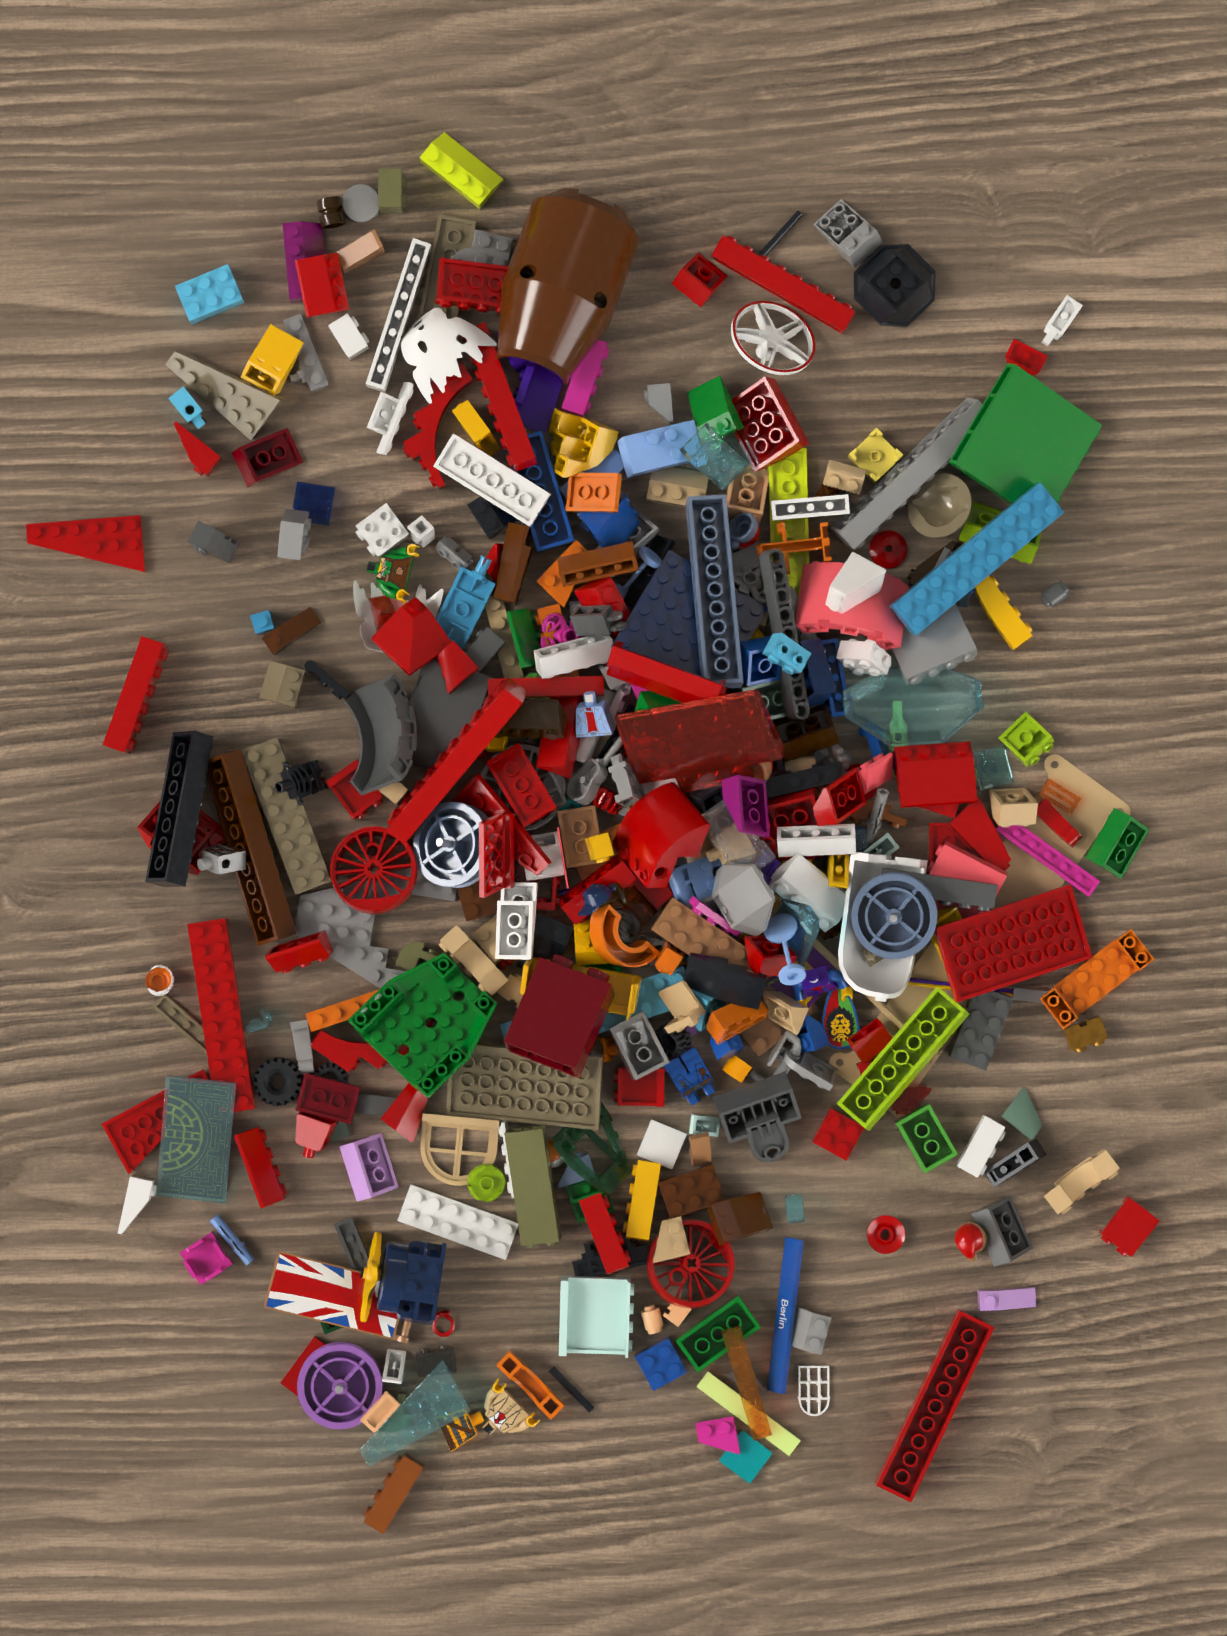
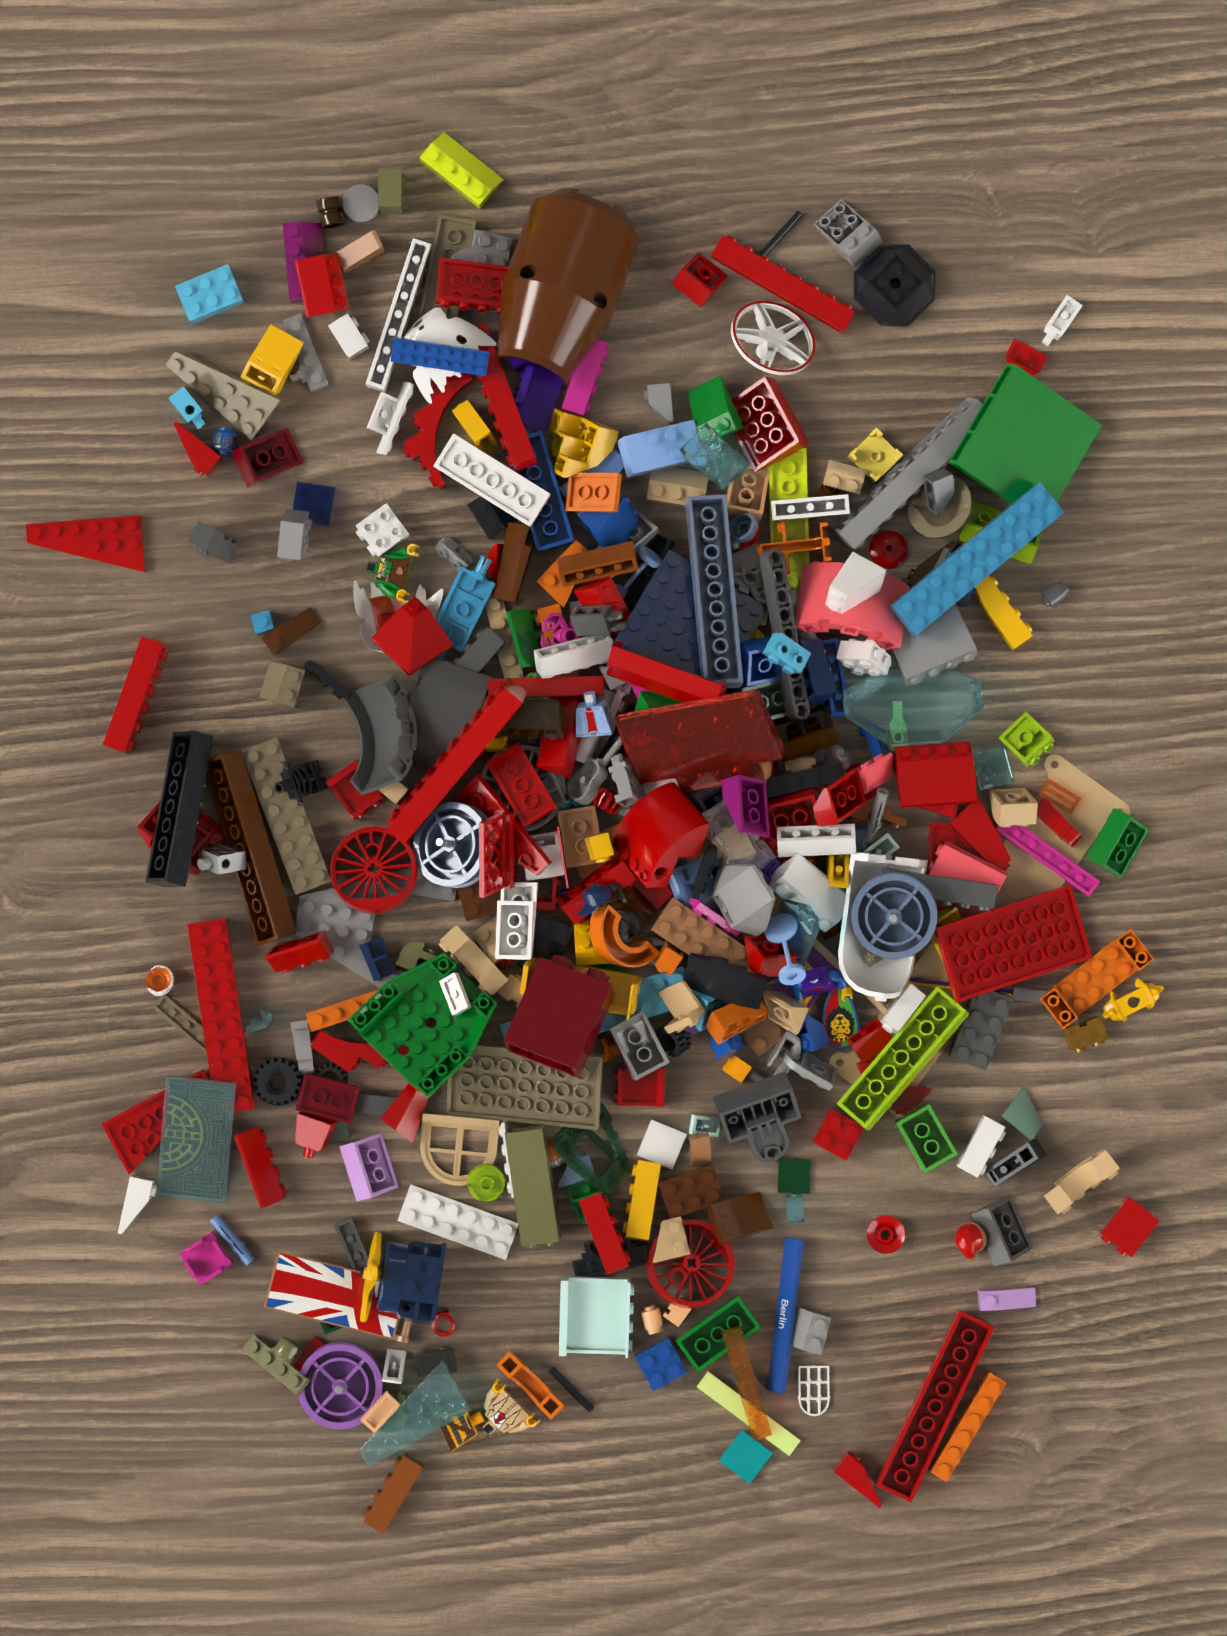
white brick [407,515,435,548] -> none
red slope [437,640,478,694] -> none
blue hips [664,1047,716,1105] -> none
dark pink wing [695,1416,740,1454] -> none
none -> blue head [212,428,238,456]
none -> olive plate [242,1334,310,1396]
none -> dark blue panel [359,937,396,981]
none -> blue piece [390,337,490,376]
none -> white plate [439,972,472,1016]
none -> black plate [691,844,718,900]
none -> dark green piece [778,1157,811,1195]
none -> red slope [833,1452,882,1508]
none -> white slope [880,984,926,1034]
none -> dark grey slope [923,468,955,516]
none -> orange brick [928,1370,1007,1482]
none -> yellow piece [1102,978,1164,1022]

